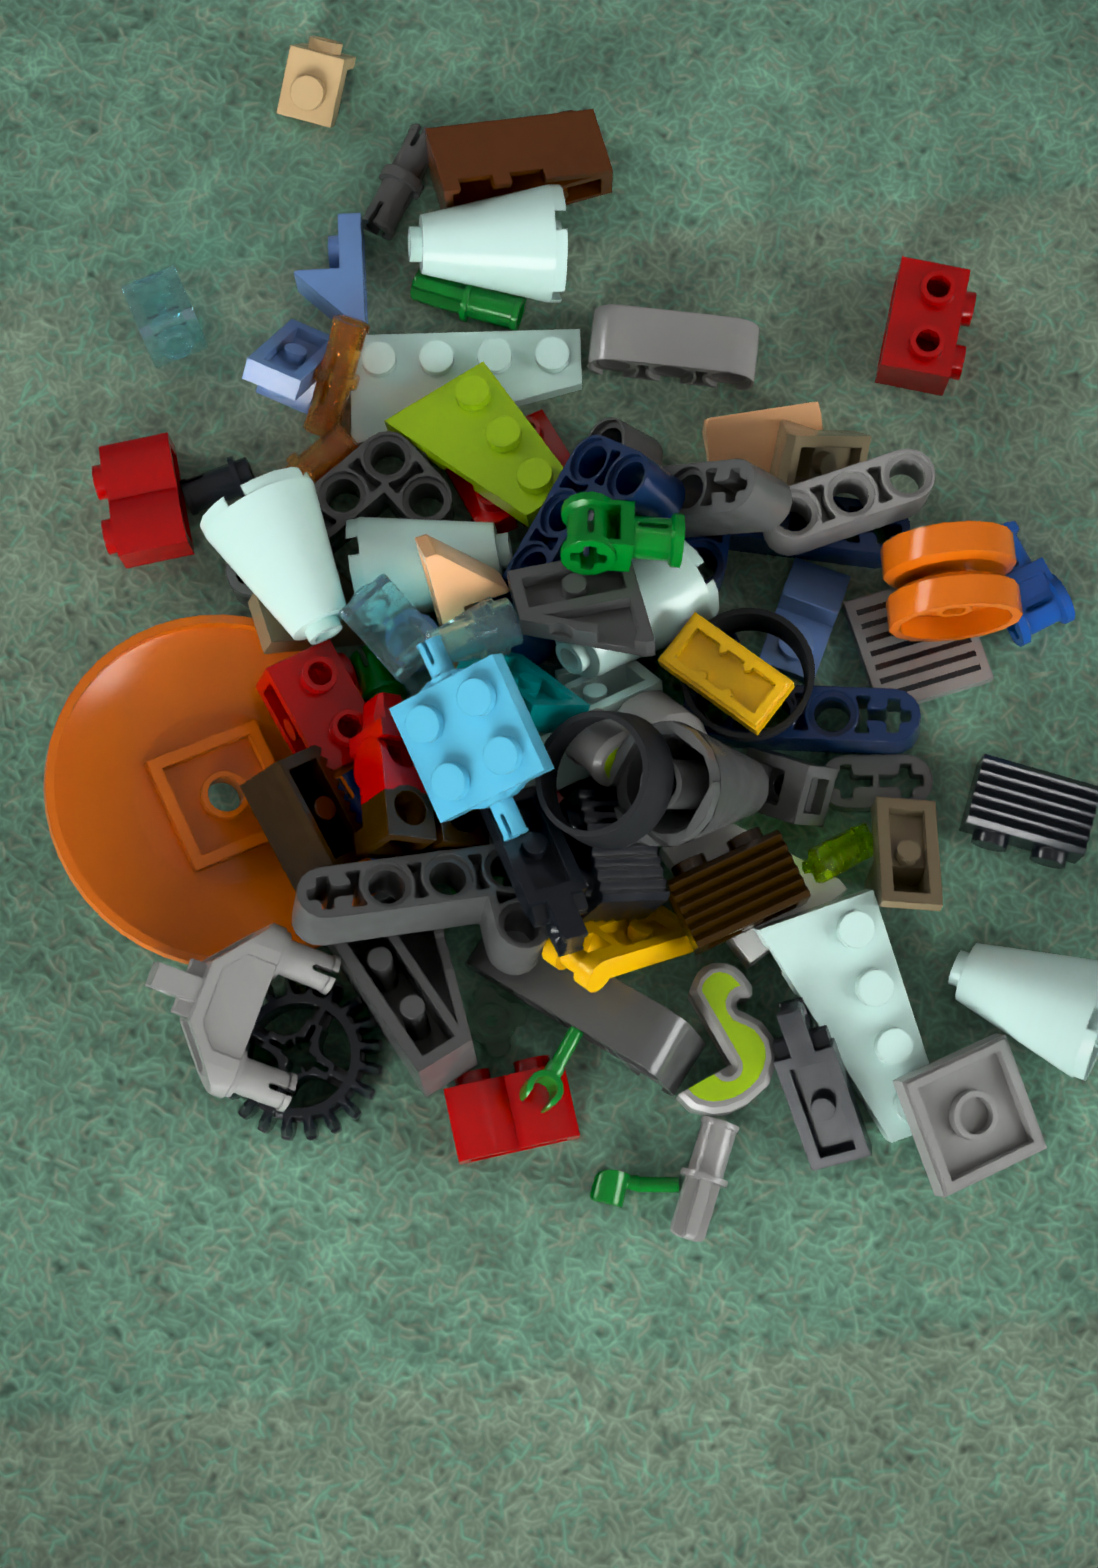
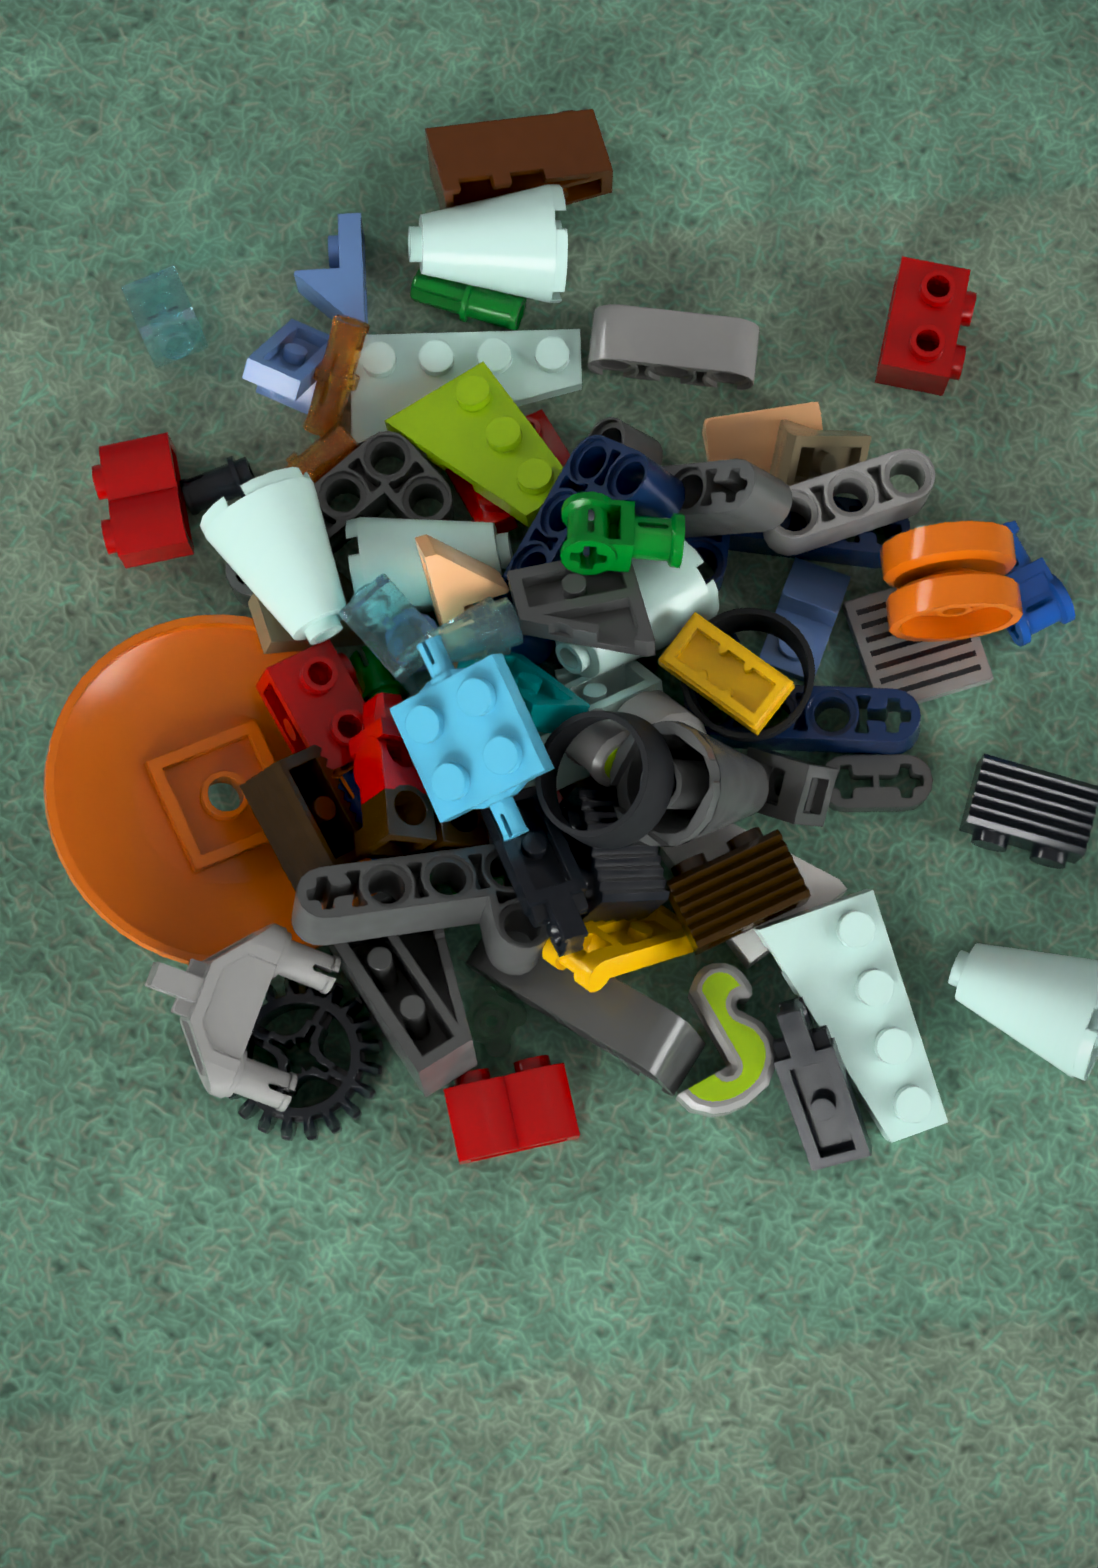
tan bracket [277,35,356,128] -> none
dark grey pin [361,124,429,241] -> none
green hand [519,1026,584,1113] -> none
green hand [590,1169,679,1208] -> none
light grey axle [670,1116,740,1242] -> none
clear neon green axle [802,823,873,883] -> none
dark tan slope [865,796,943,911] -> none
light grey tile [893,1033,1047,1198] -> none

